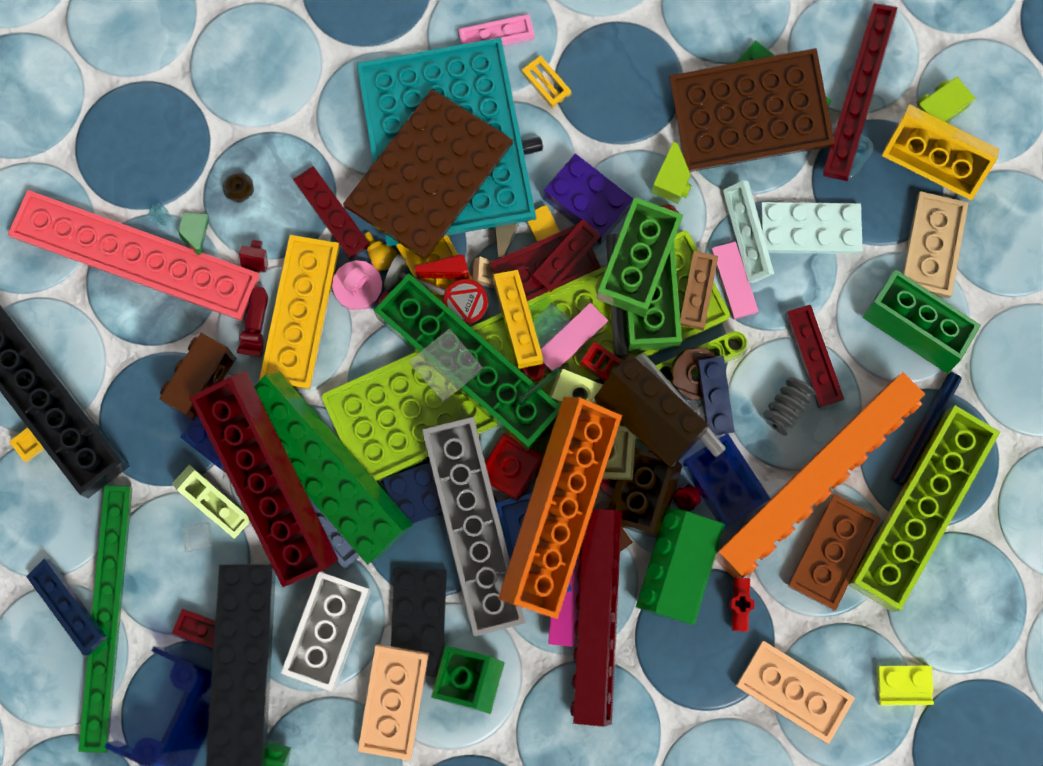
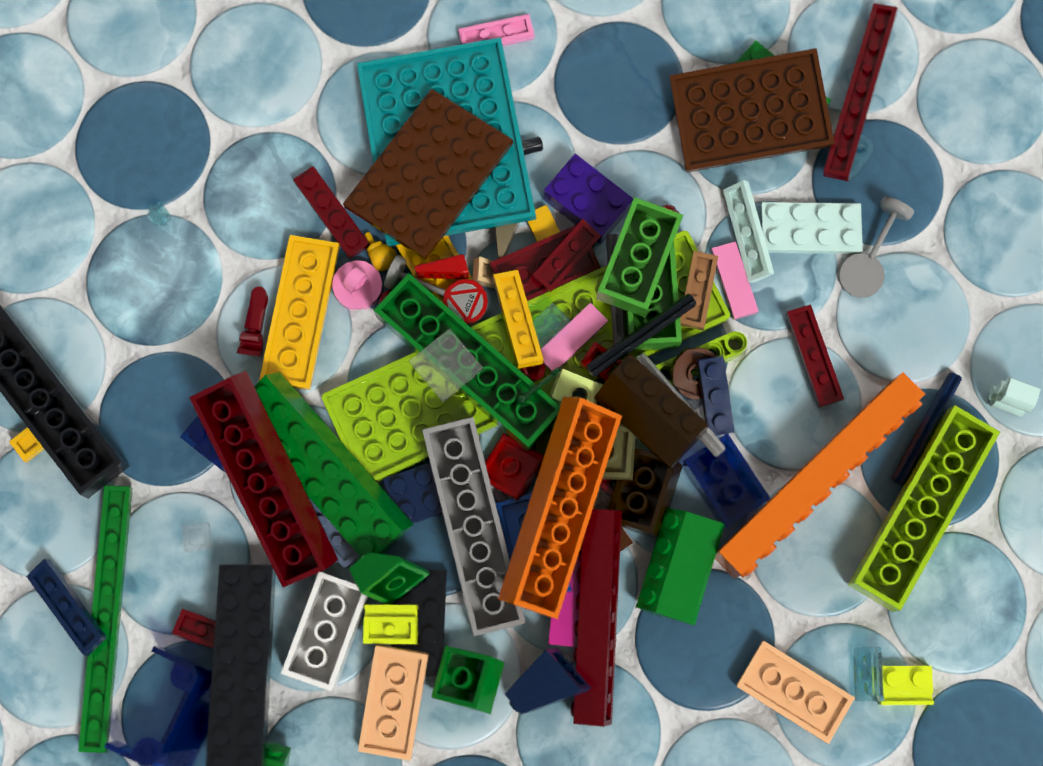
coral plate [8,190,261,321] -> none
reddish brown brick [159,333,237,423] -> none
yellowish green slope [172,464,250,539] -> none
tile [178,213,209,255] -> none
dark brown plate [223,172,254,203] -> none
dark red tile [239,240,268,273] -> none
yellow tile [522,55,571,109] -> none
lime slope [651,142,692,204] -> none
dark red tile [674,483,701,511] -> none
red axle [728,578,754,632] -> none
dark grey piece [763,378,816,436] -> none
dark orange plate [787,494,881,611] -> none
green slope [862,269,981,374] -> none
yellow brick [882,104,999,201] -> none
tan plate [902,191,969,298] -> none
lime brick [916,76,976,123] -> none
none -> green slope [349,552,429,605]
none -> neon yellow plate [363,605,418,644]
none -> dark blue slope [505,648,591,714]
none -> black axle [586,294,696,377]
none -> light grey piece [839,196,914,298]
none -> clear light blue plate [853,647,884,701]
none -> light aqua brick [988,377,1041,417]

